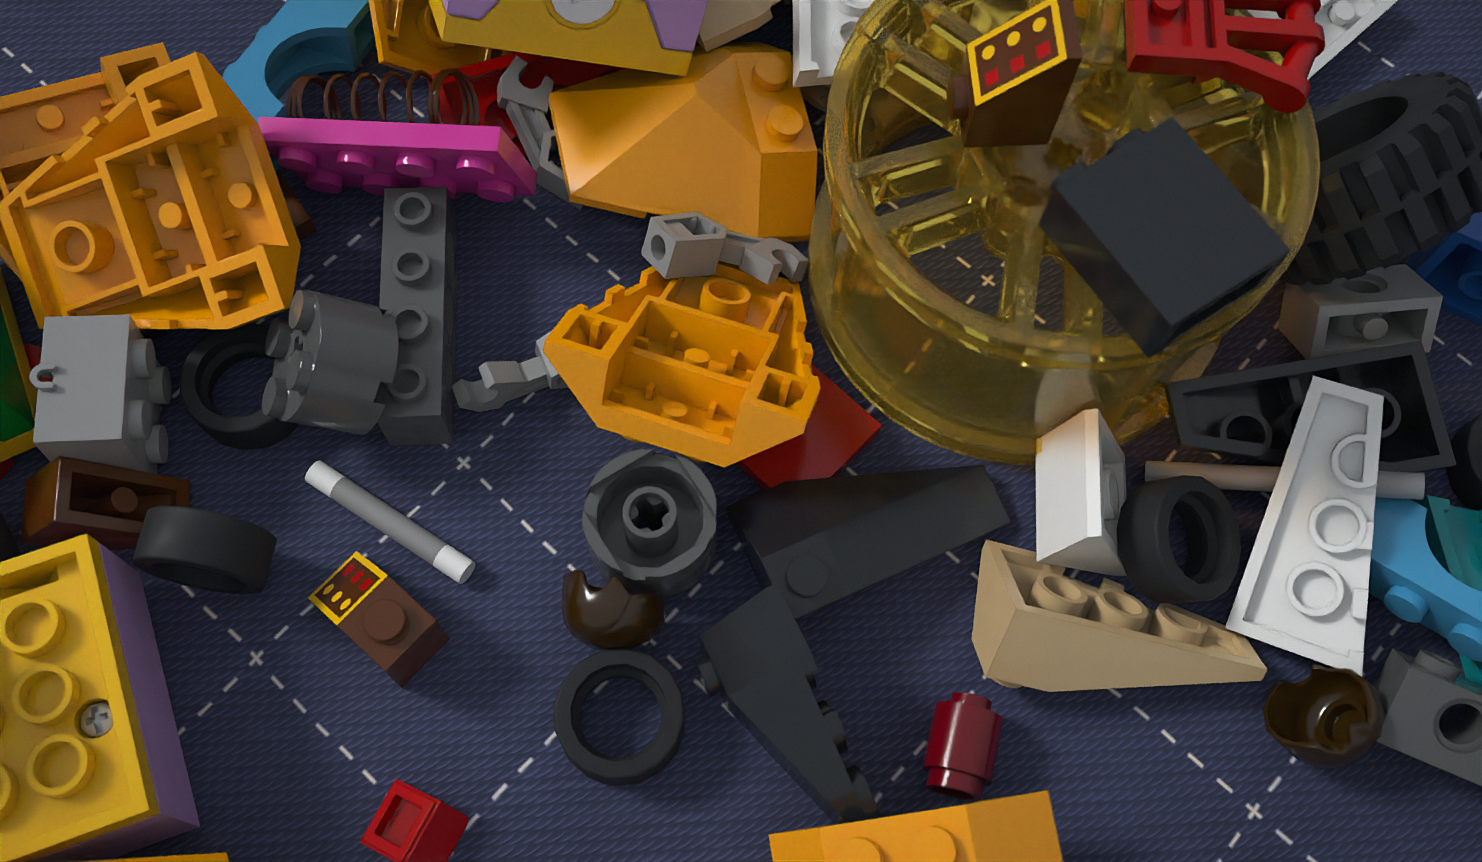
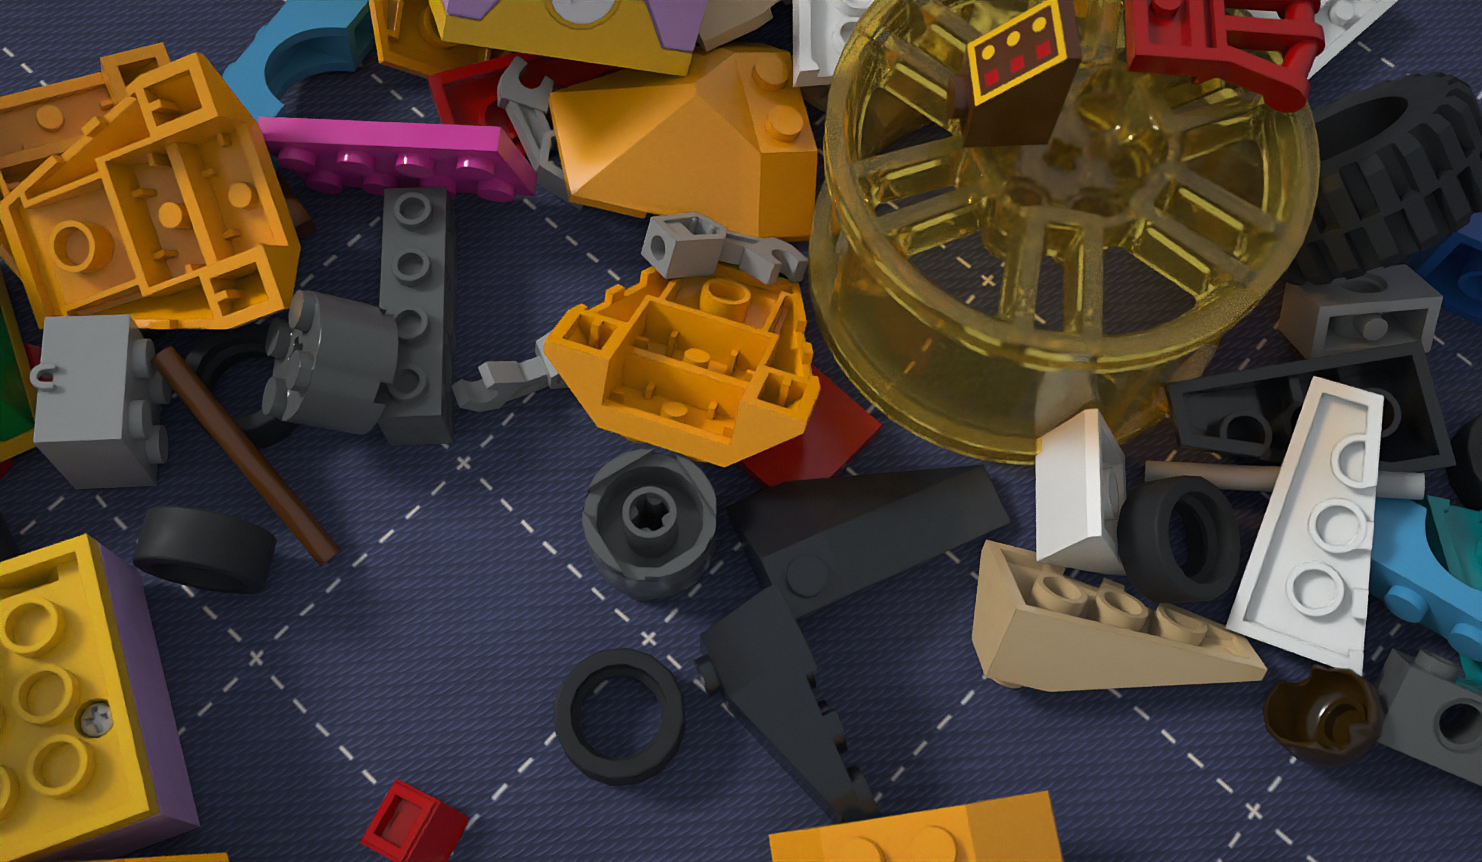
reddish brown slope [20,456,190,551] -> none
reddish brown piece [286,68,479,126] -> none
light grey bar [305,460,476,584] -> none
reddish brown slope [308,551,450,688] -> none
dark brown hair [562,570,666,650] -> none
dark red brick [923,692,1003,801] -> none
black brick [1038,117,1291,359] -> none
none -> reddish brown bar [150,346,342,567]

